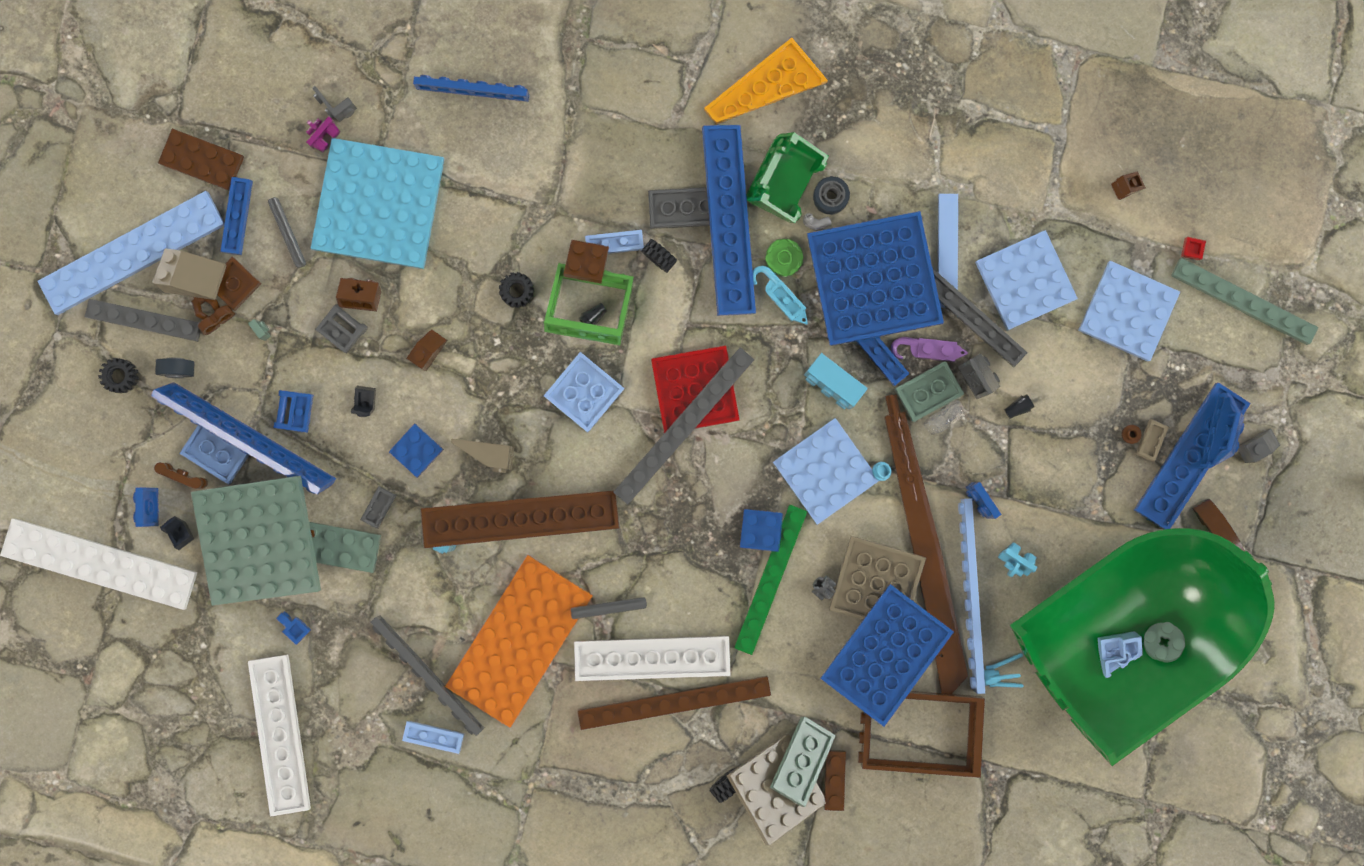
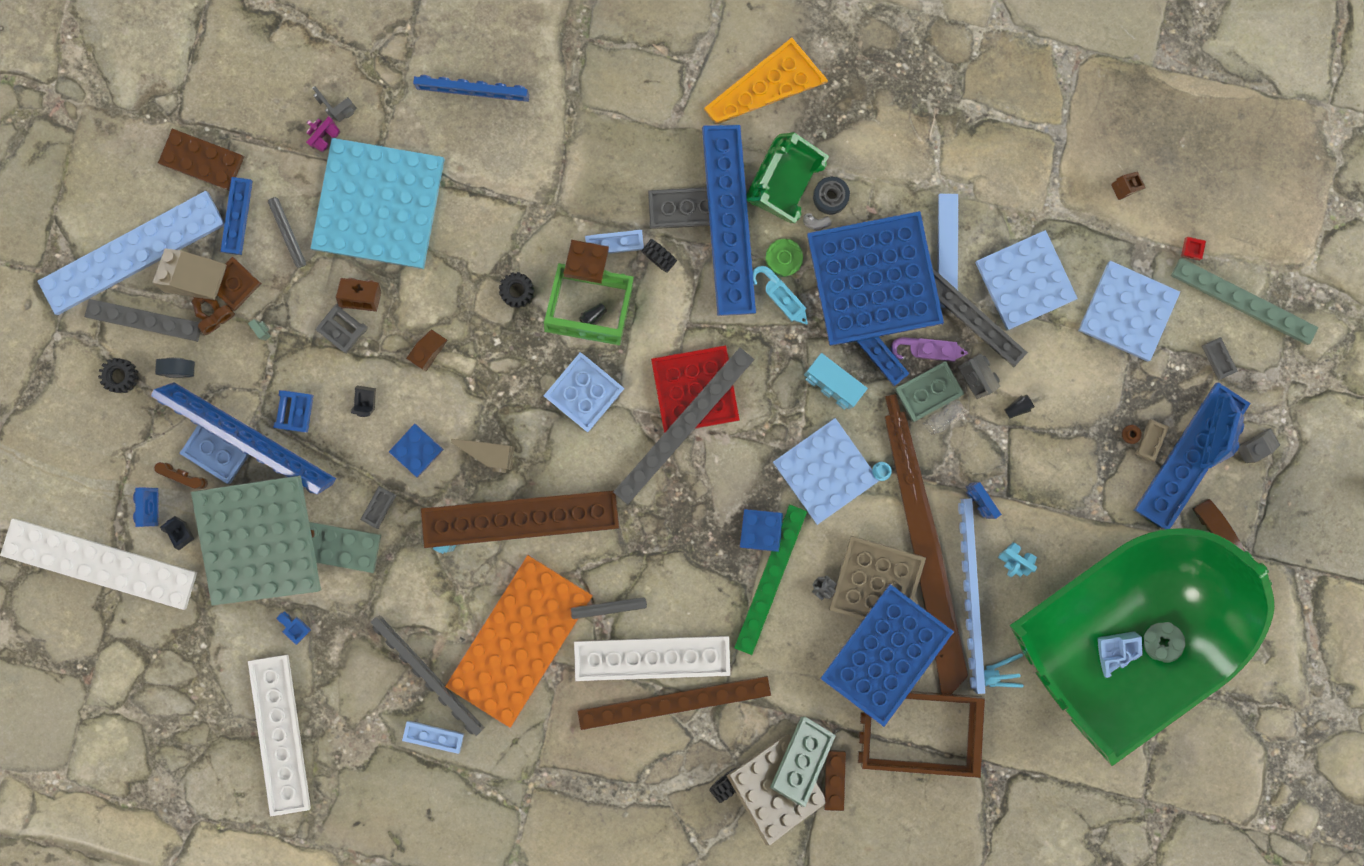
none -> dark grey plate [1202,337,1238,380]

